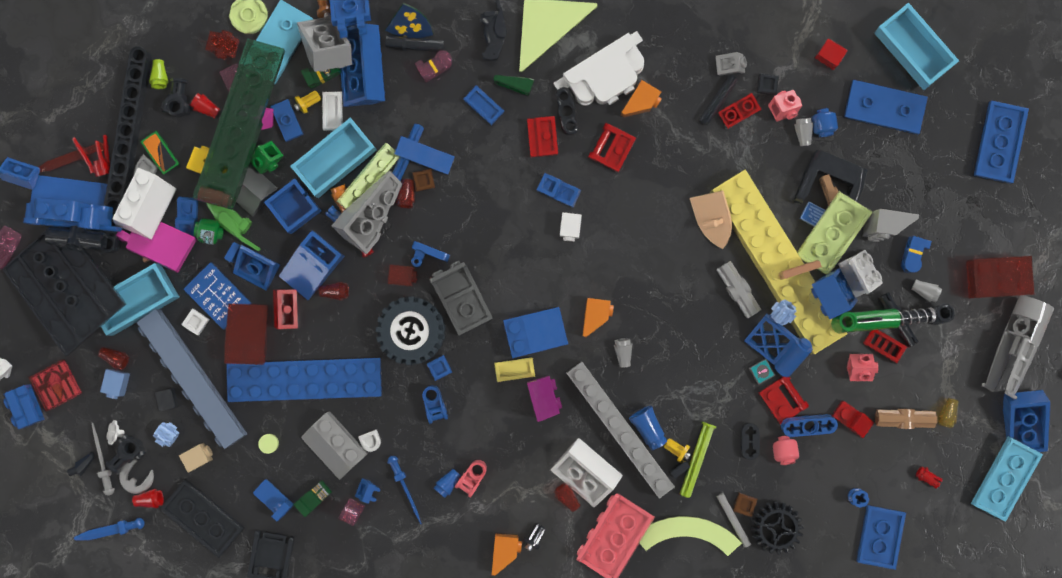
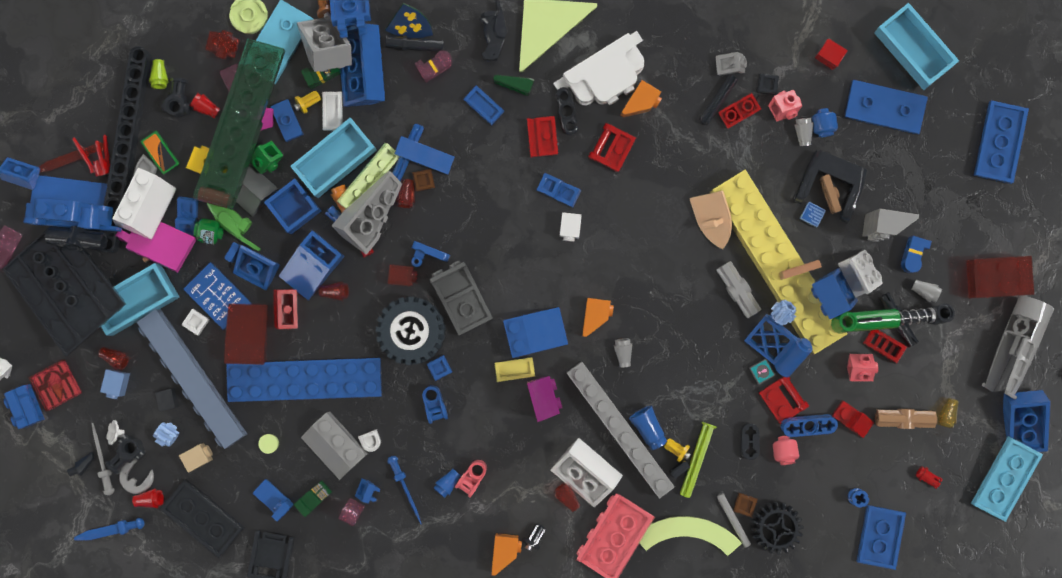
yellowish green plate [797,191,872,275] -> none

